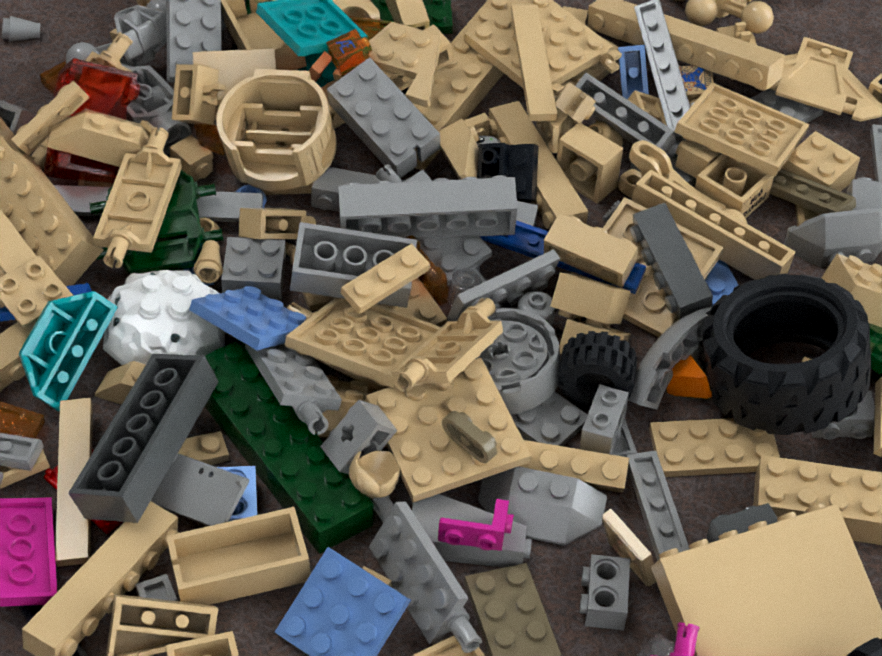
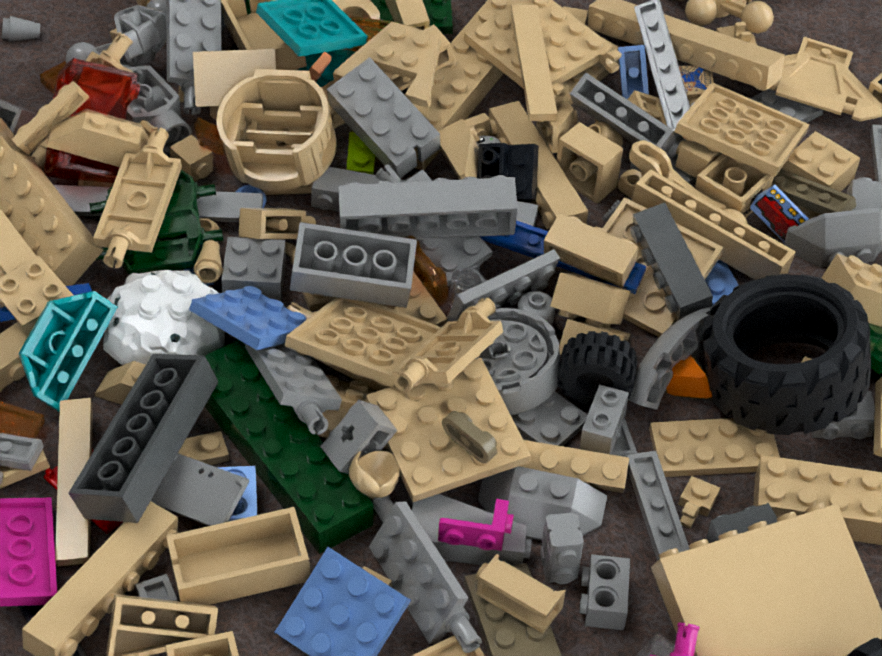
tan brick [172,64,226,125] -> none
clear orange brick [326,29,372,77] -> none
tan plate [341,243,430,314] -> none
tan bracket [555,82,596,124] -> none
tan tile [602,509,656,586] -> none
none -> lime plate [346,132,375,175]
none -> tan window [476,554,566,634]
none -> light grey brick [540,512,584,584]
none -> tan plate [678,476,720,529]
none -> slope [750,184,809,242]

